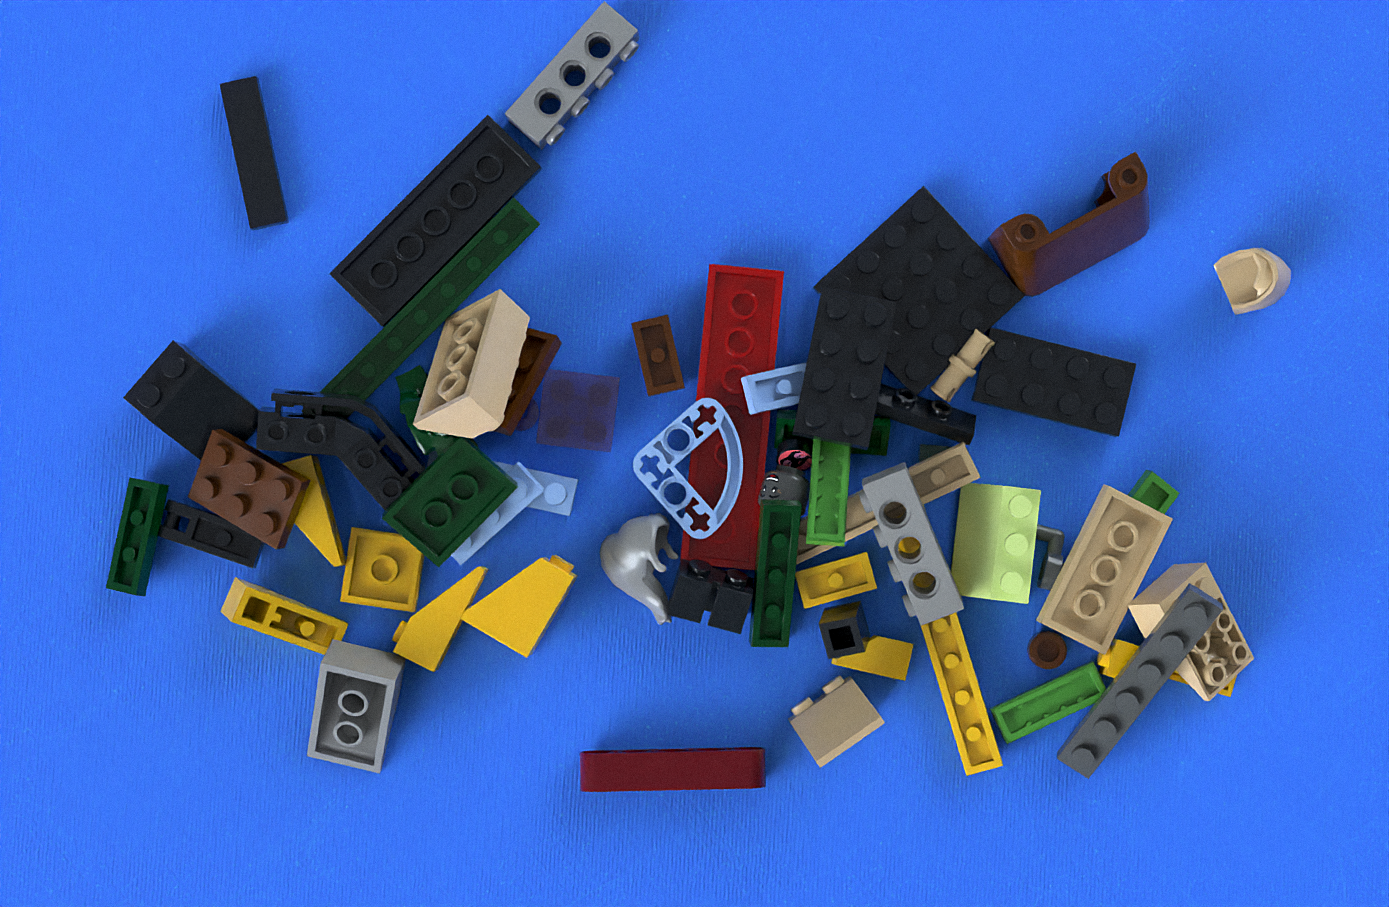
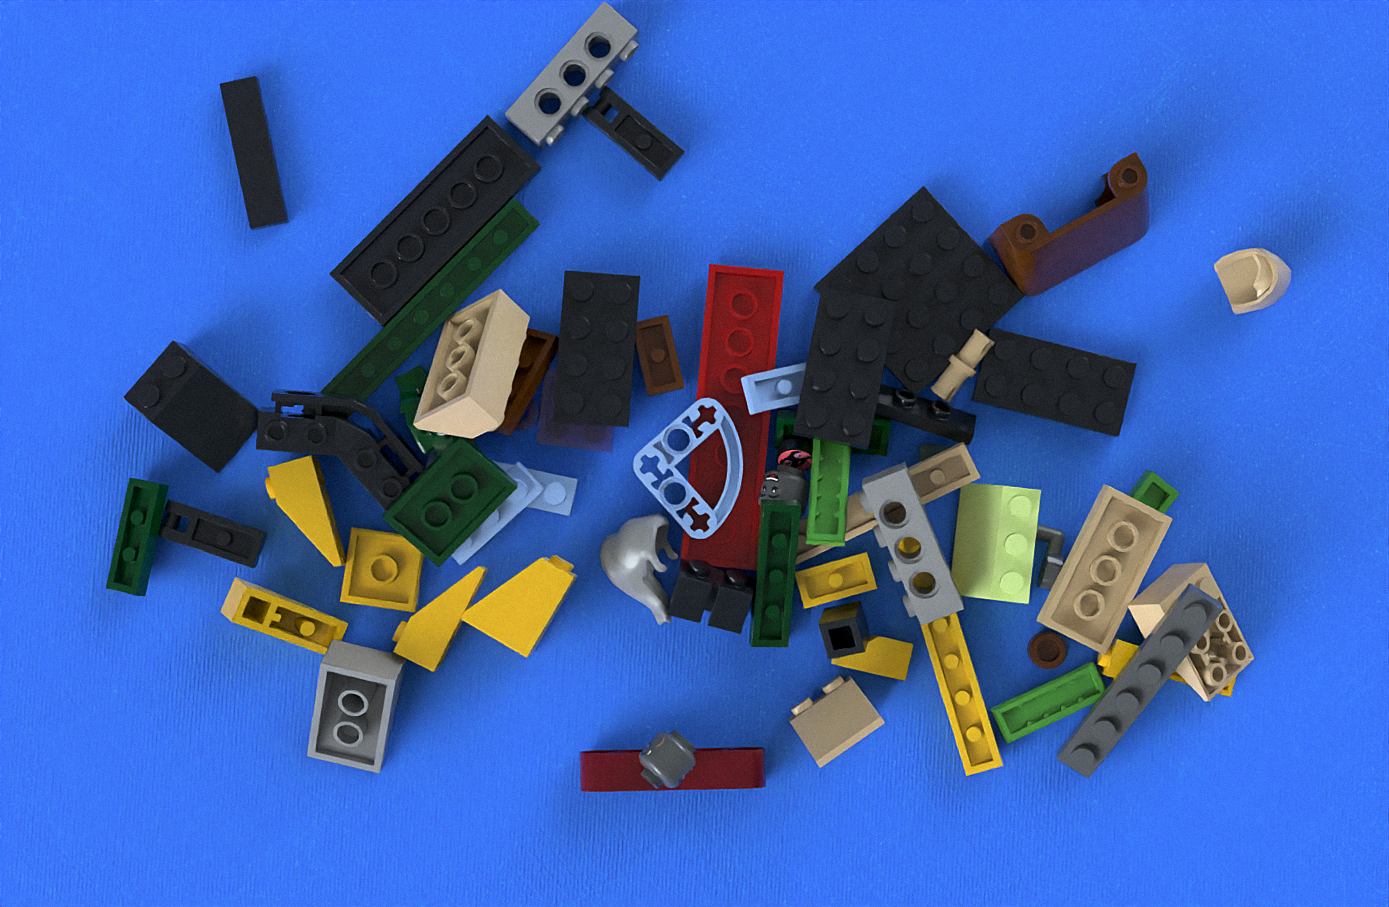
reddish brown plate [188,429,311,550] -> none
none -> black plate [553,270,641,428]
none -> black plate [581,86,685,182]
none -> dark grey head [639,730,696,789]

